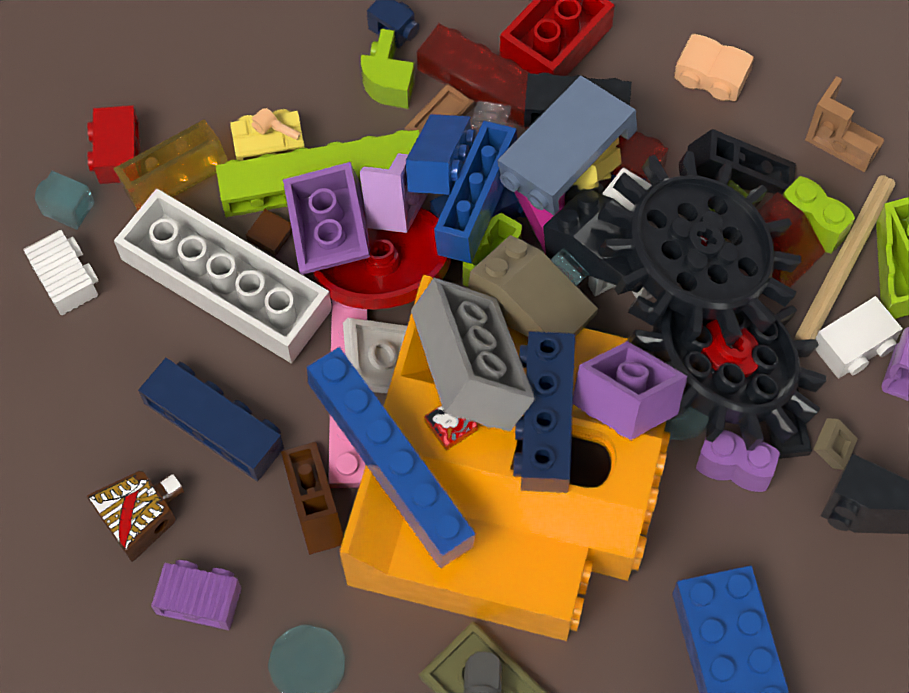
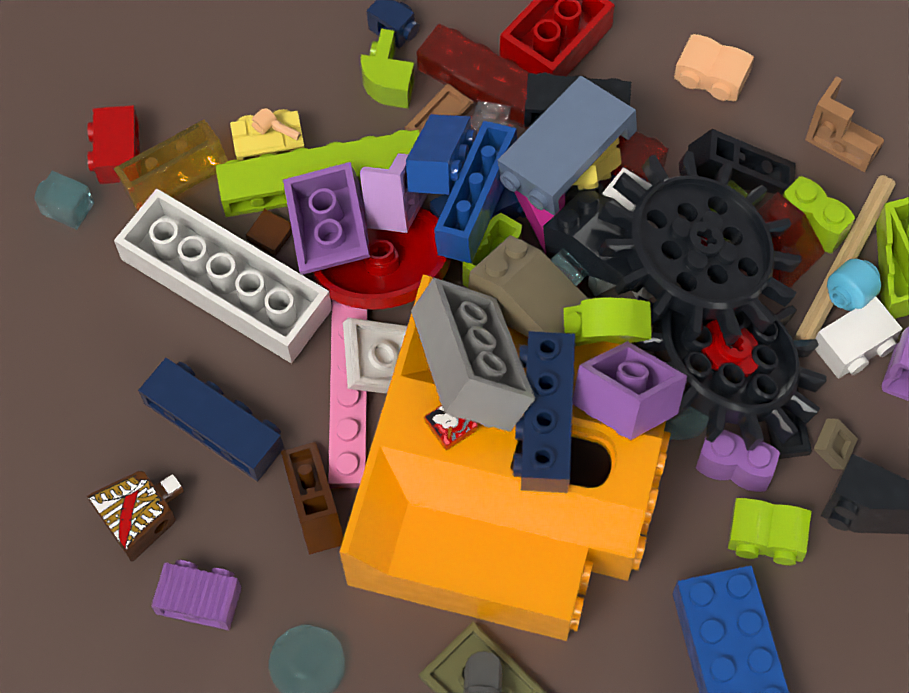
white brick [23,229,99,315] -> none
blue brick [307,346,476,569] -> none
none -> lime brick [564,298,651,346]
none -> lime brick [728,498,811,565]
none -> medium azure head [827,258,881,311]

